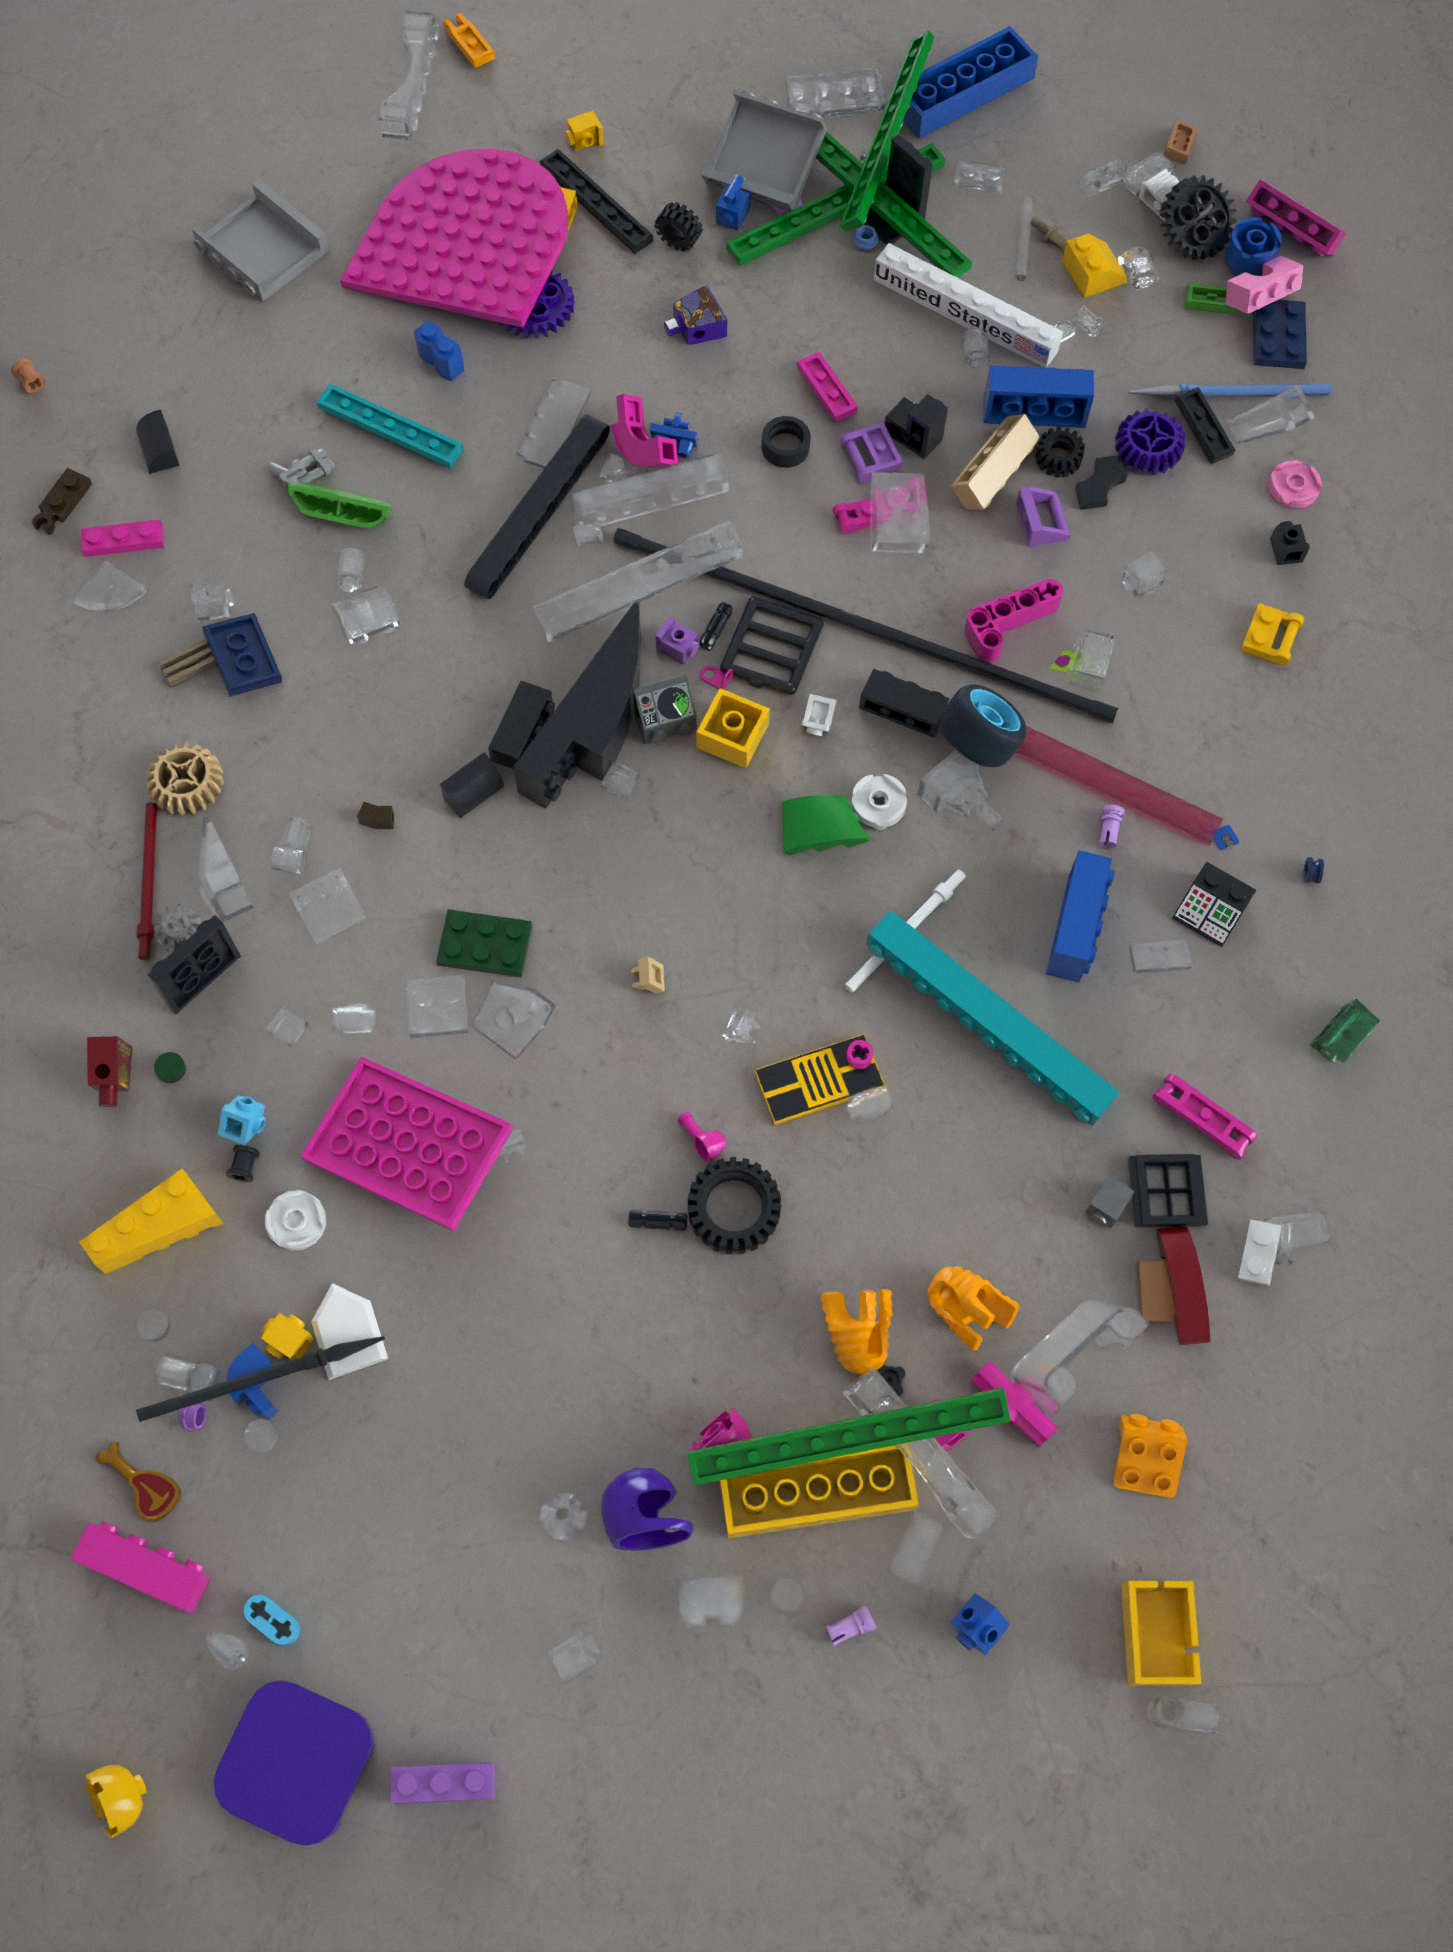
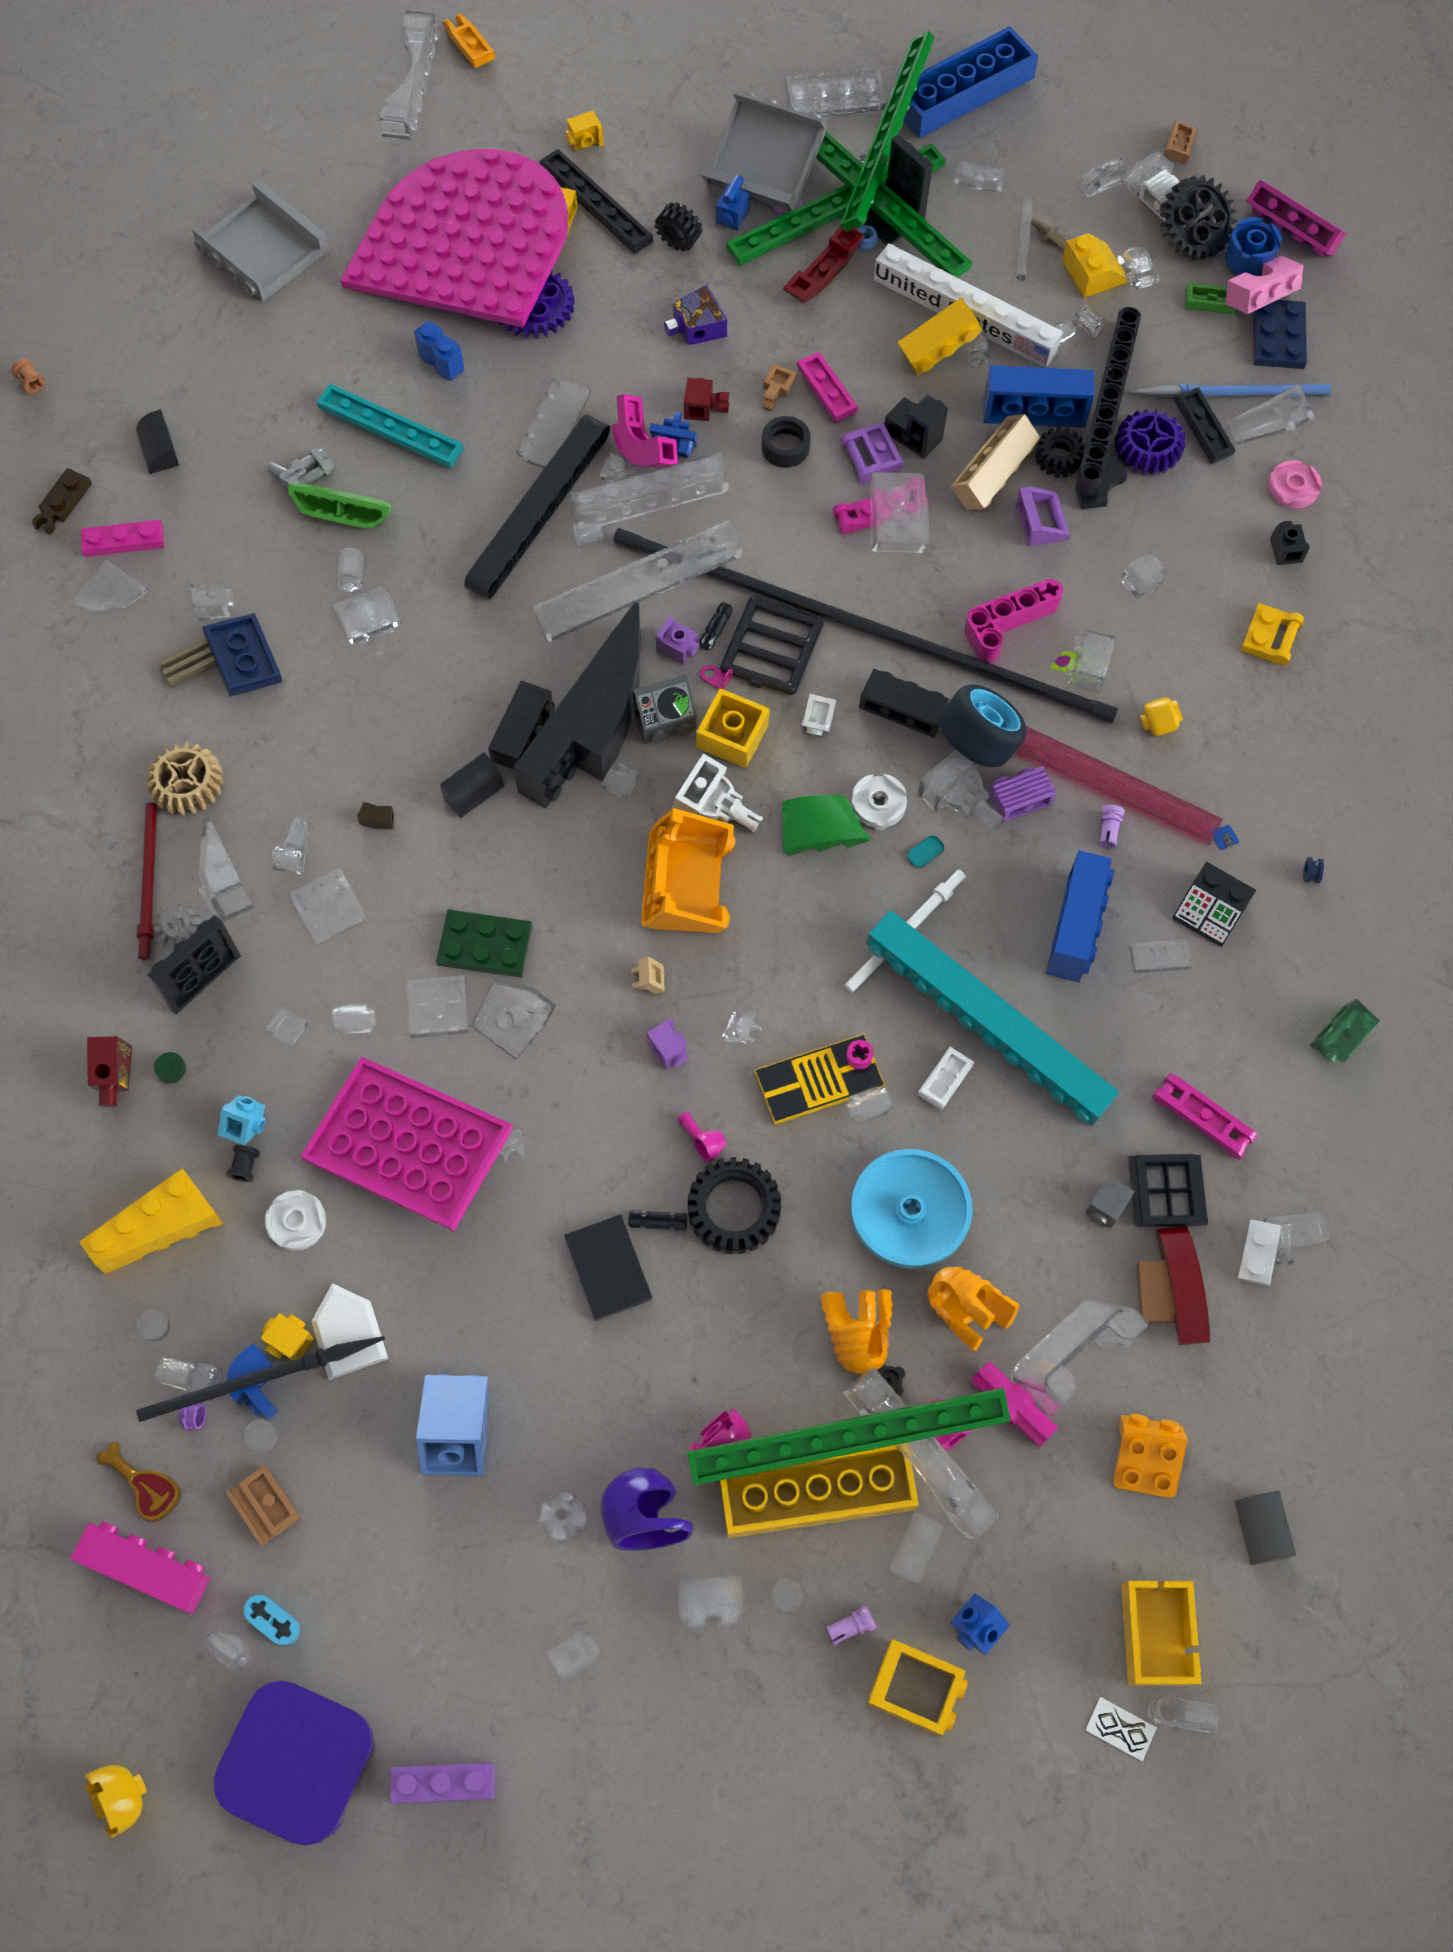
none -> medium nougat plate [226,1465,301,1546]
none -> medium blue slope [416,1374,490,1476]
none -> black tile [564,1214,653,1321]
none -> light orange windscreen [641,808,735,934]
none -> medium lavender brick [647,1018,689,1070]
none -> white brick [672,753,763,833]
none -> dark red brick [684,377,730,421]
none -> medium nougat plate [763,364,797,411]
none -> dark red slope [783,227,864,303]
none -> medium azure dish [851,1149,973,1269]
none -> yellow window [867,1639,968,1736]
none -> yellow brick [897,297,982,376]
none -> teal piece [908,835,944,868]
none -> white plate [917,1047,974,1111]
none -> medium lavender brick [989,766,1056,823]
none -> black beam [1076,307,1141,498]
none -> white sticker [1086,1697,1157,1762]
none -> yellow head [1140,697,1183,737]
none -> dark grey brick [1235,1491,1296,1565]

